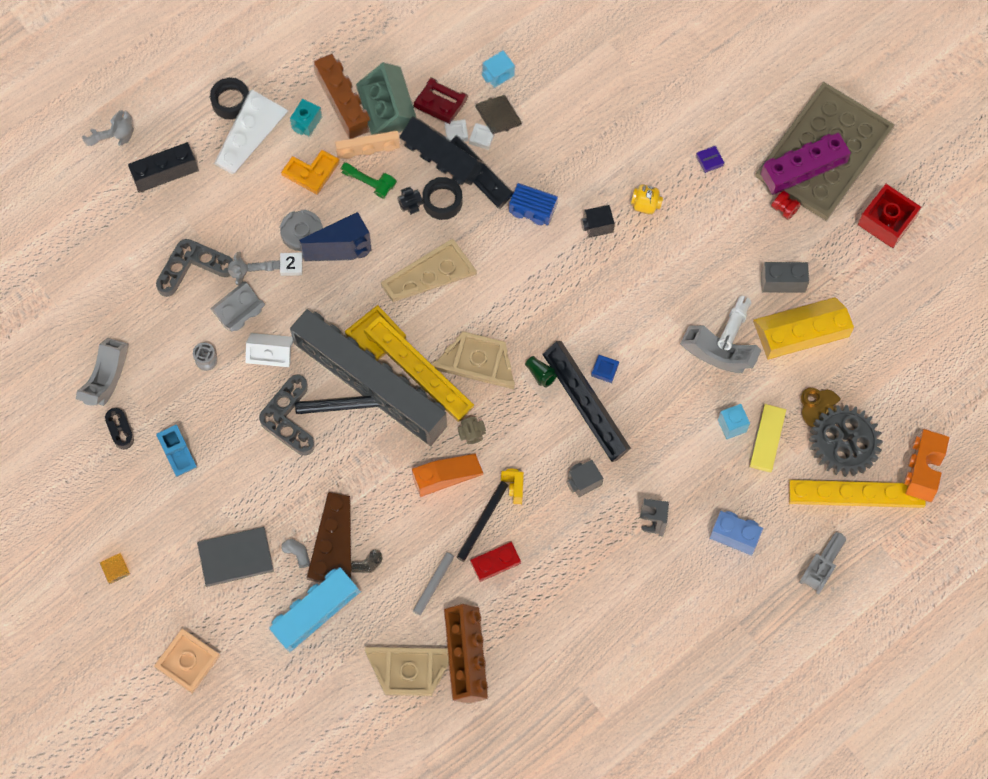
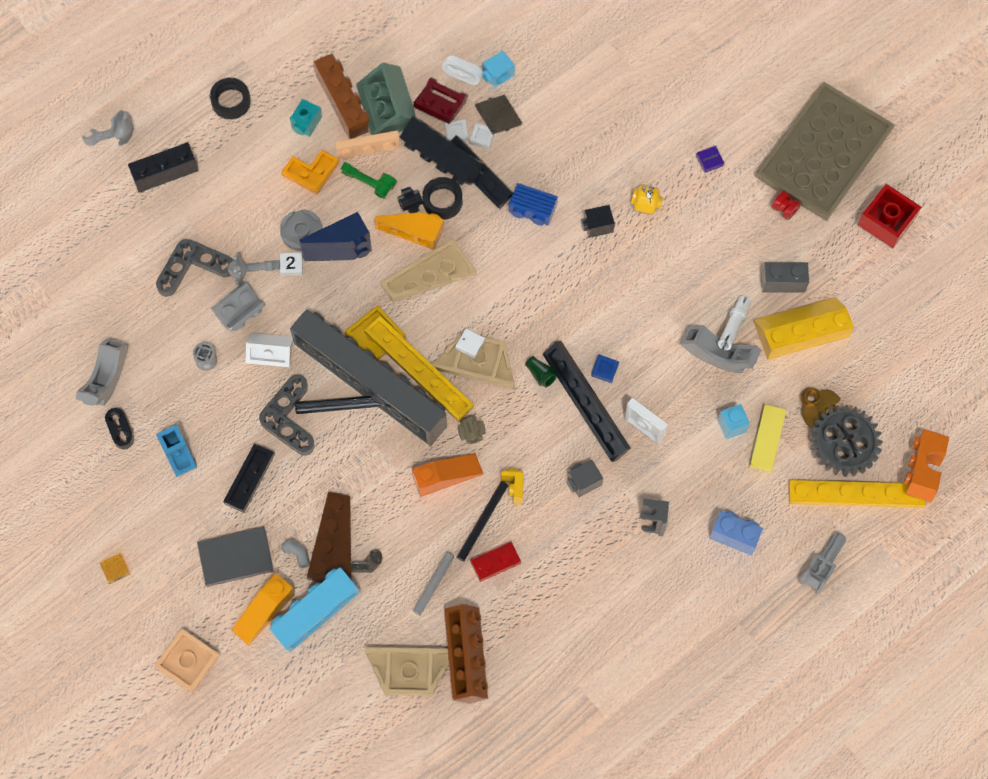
white wing [214,90,288,174] -> none
magenta brick [761,132,851,195] -> none
none -> black plate [223,443,275,513]
none -> light orange slope [231,573,295,646]
none -> light orange slope [374,212,444,250]
none -> white plate [442,56,483,85]
none -> white tile [455,329,485,359]
none -> white plate [624,398,668,445]

